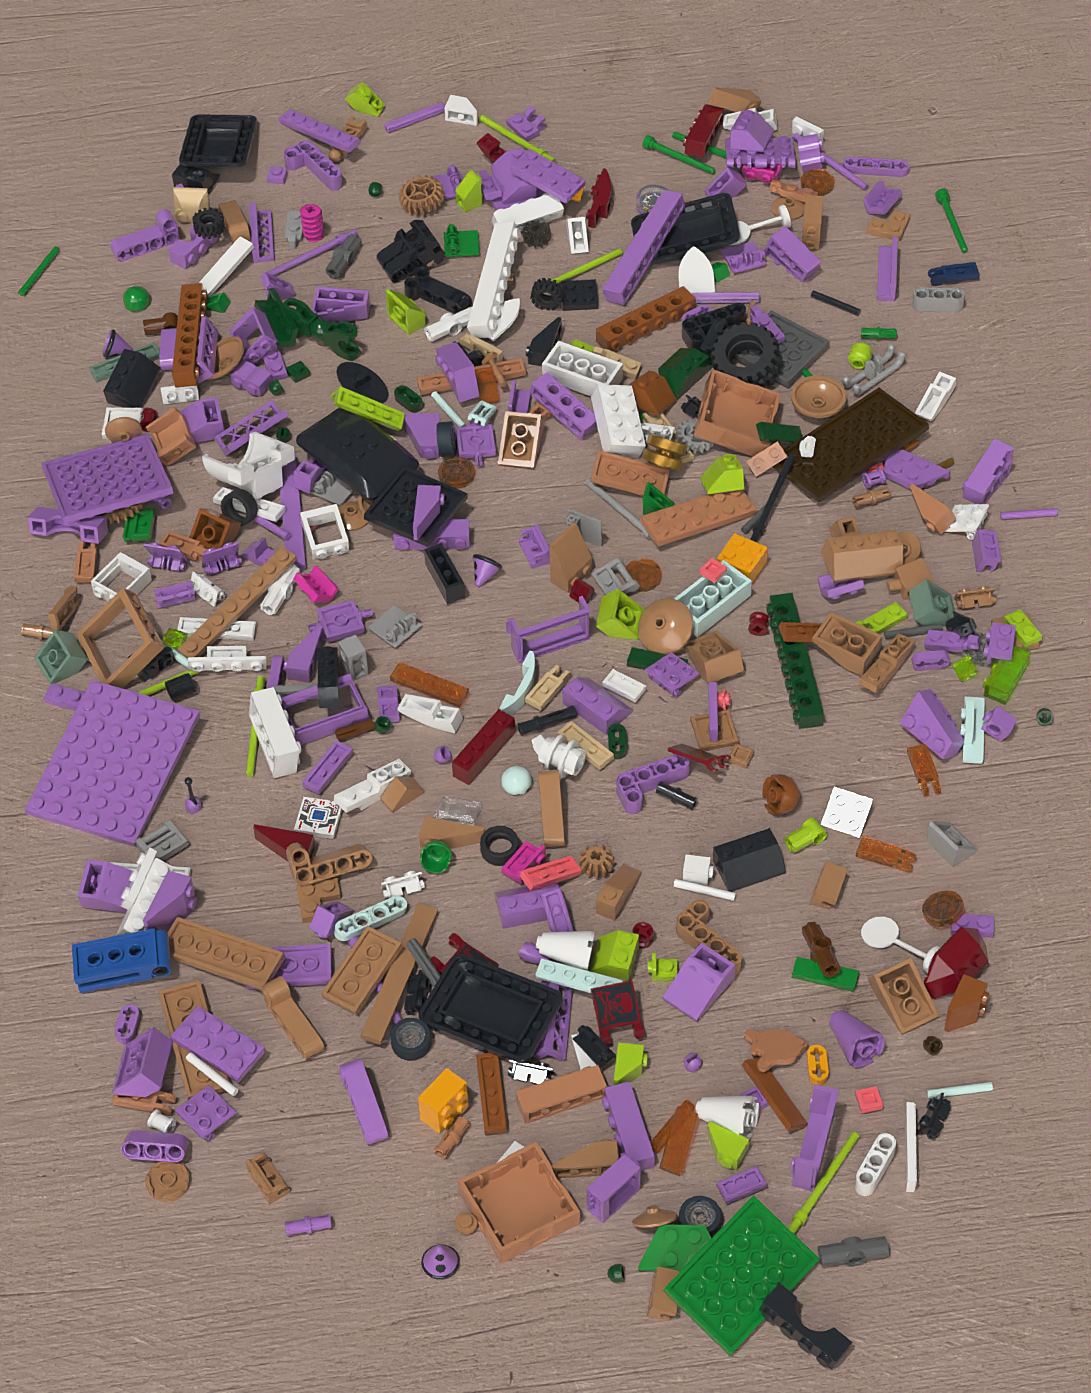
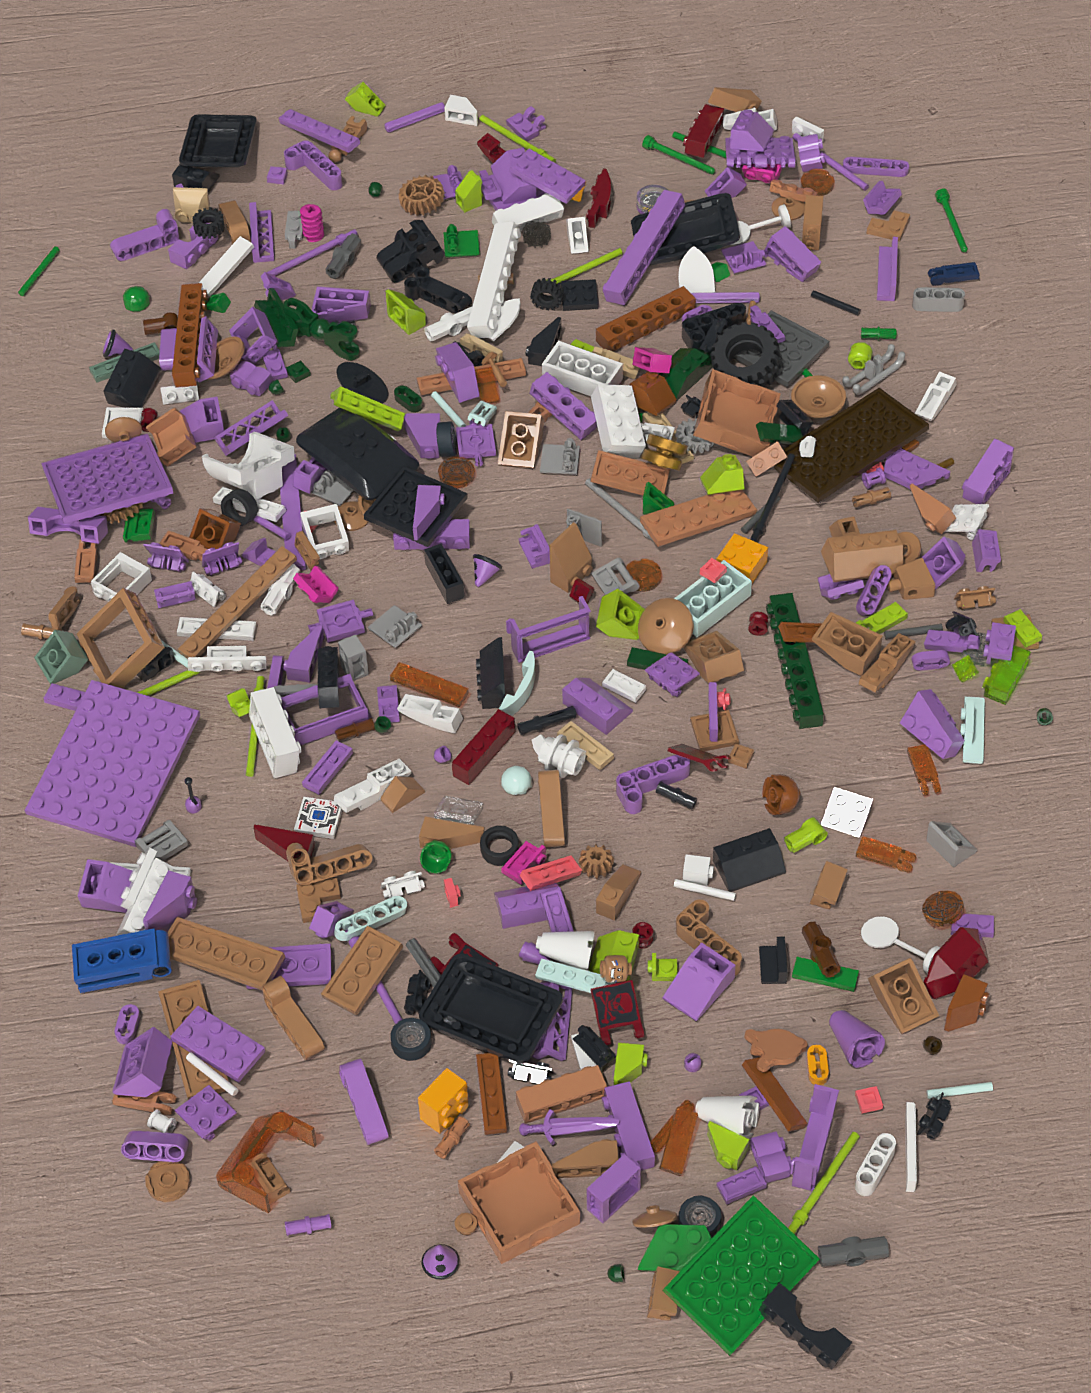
clear neon green plate [163,628,188,648] -> none
black piece [165,673,196,701] -> none
medium nougat tile [360,903,438,1045] -> none
medium lavender panel [508,380,531,413] -> none
tan hinge [525,665,571,711] -> none
dark green beam [608,723,627,760] -> none
sand green slope [909,579,955,627] -> none
medium lavender brick [981,706,1017,742] -> none
medium lavender bar [1000,508,1058,520] -> none
none -> clear orange windscreen [216,1112,317,1214]
none -> lime bracket [226,688,250,717]
none -> medium nougat tile [294,531,320,571]
none -> coral plate [444,878,461,908]
none -> black slope [476,637,505,709]
none -> medium lavender sword [519,1109,620,1146]
none -> light grey hinge [540,438,580,475]
none -> medium nougat head [600,955,632,983]
none -> dark pink brick [632,347,672,373]
none -> medium lavender brick [750,1131,792,1183]
none -> black panel [759,936,788,984]
none -> black panel [776,400,814,437]
none -> medium lavender beam [856,565,891,616]
none -> medium lavender slope [921,536,965,589]

